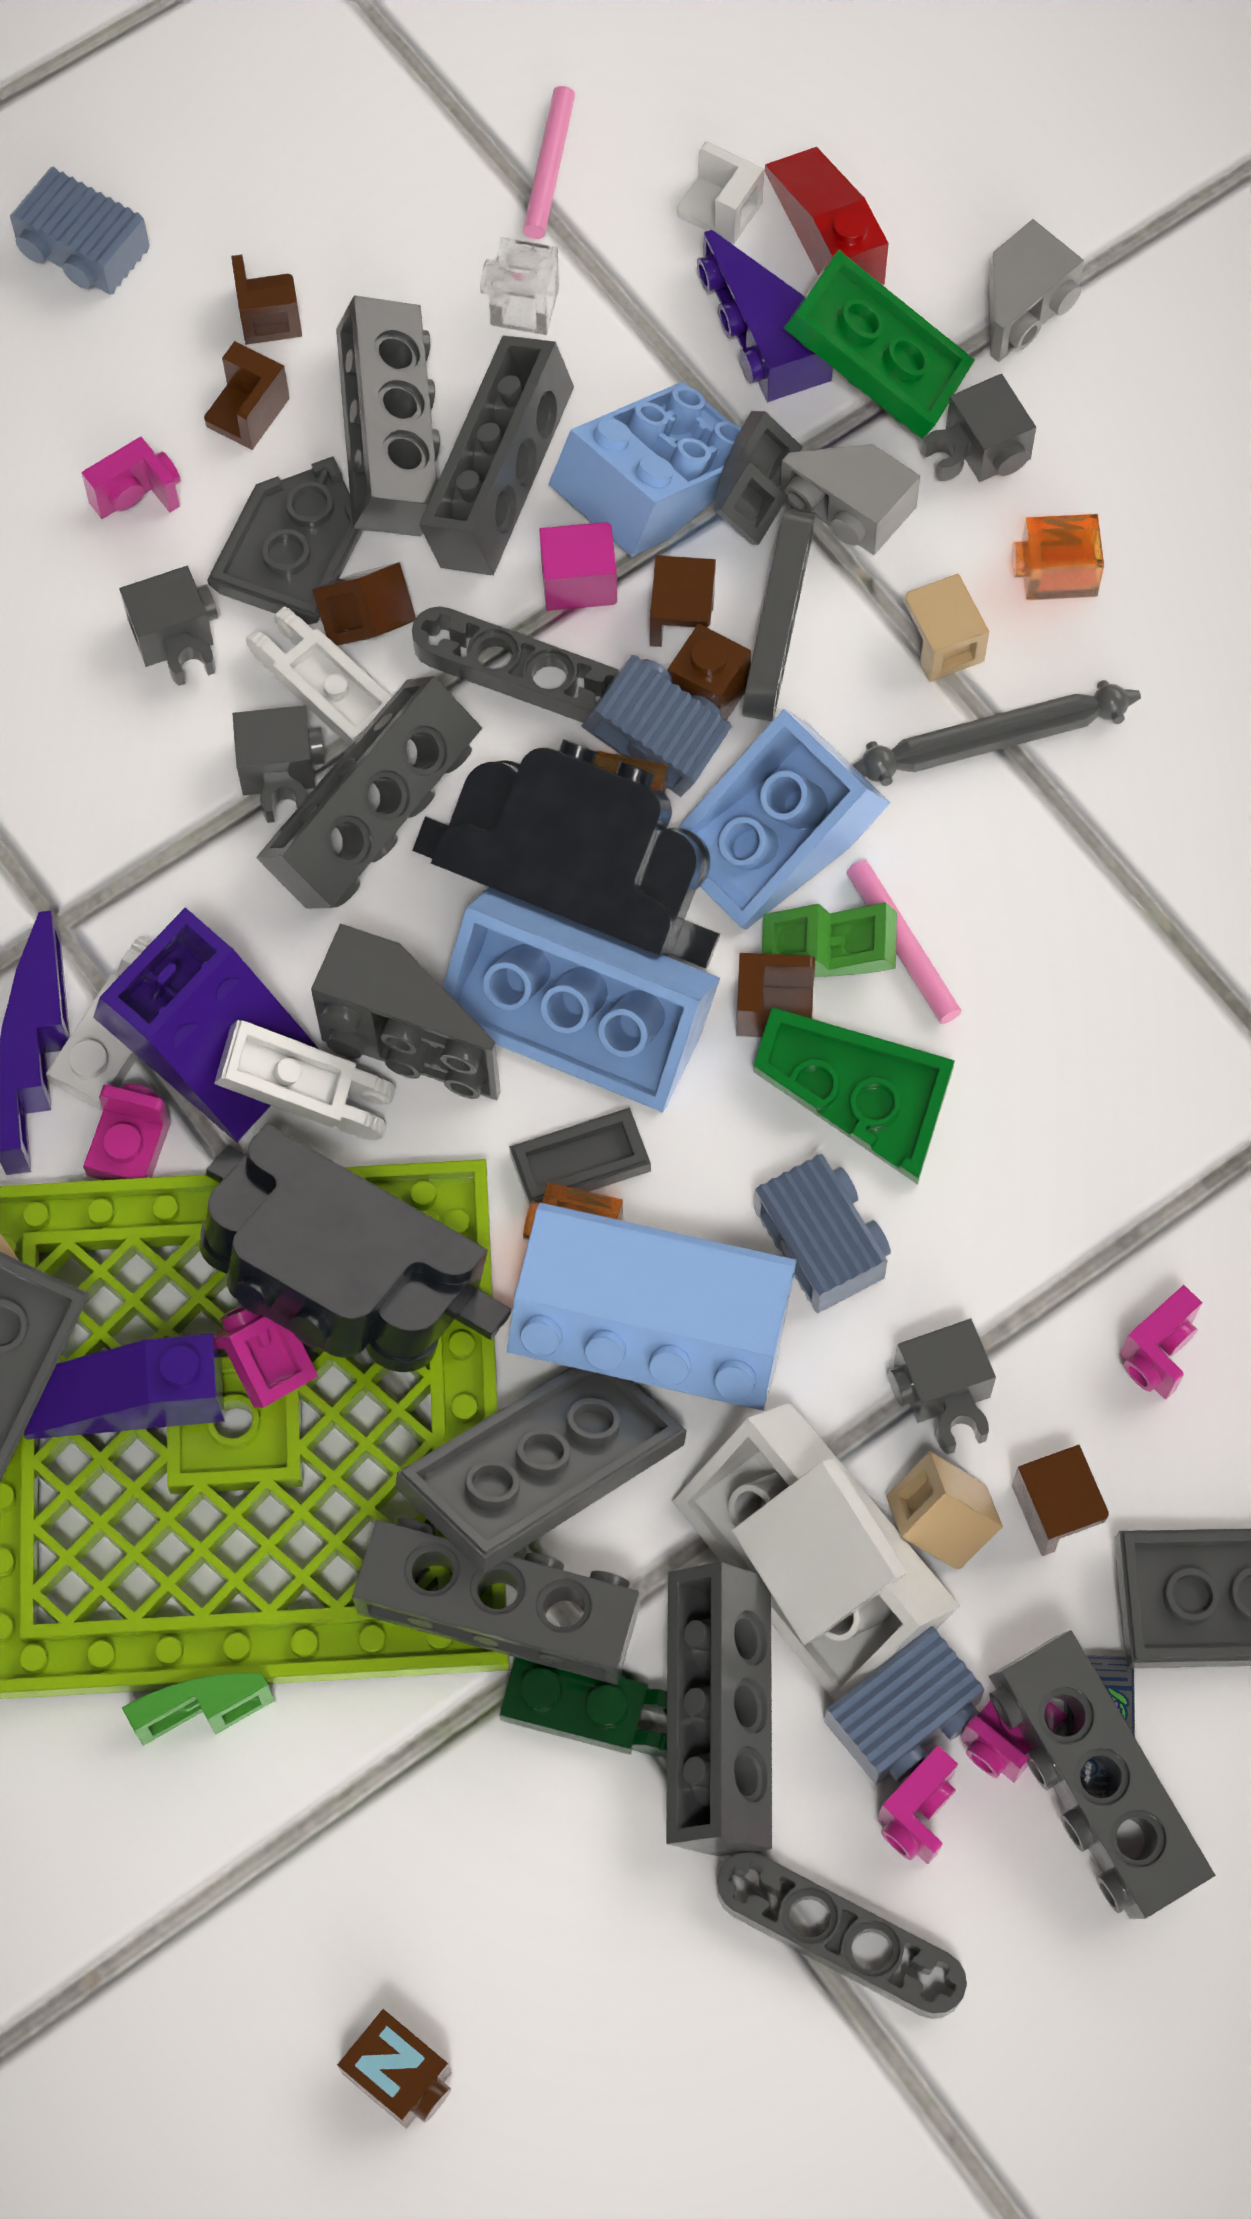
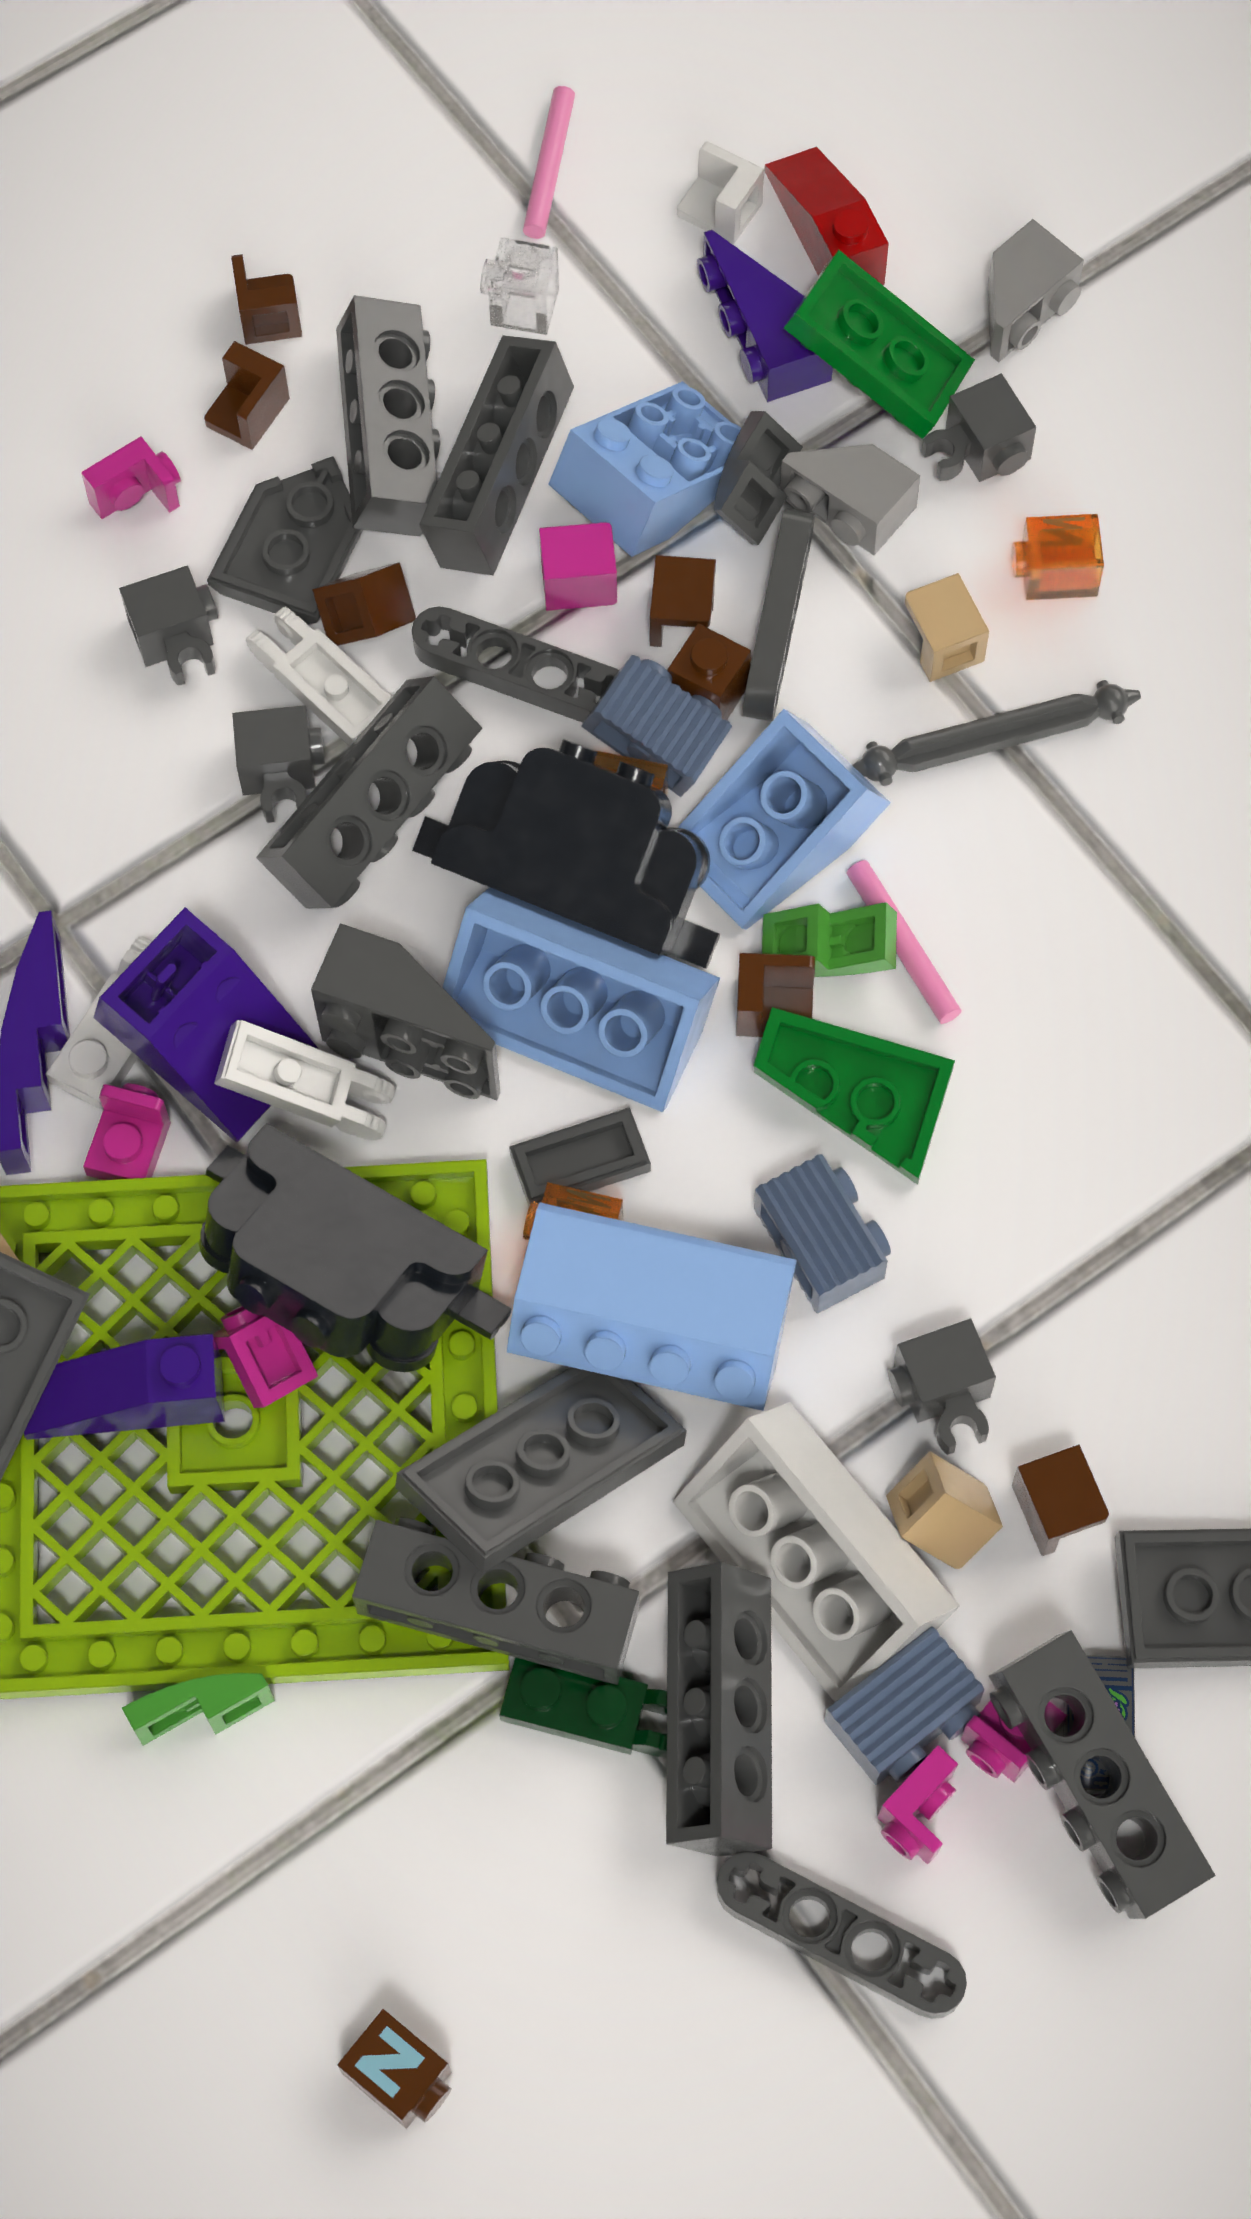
sand blue brick [10,166,150,294] -> none
white tile [731,1457,908,1645] -> none
dark pink bracket [1119,1285,1203,1399] -> none

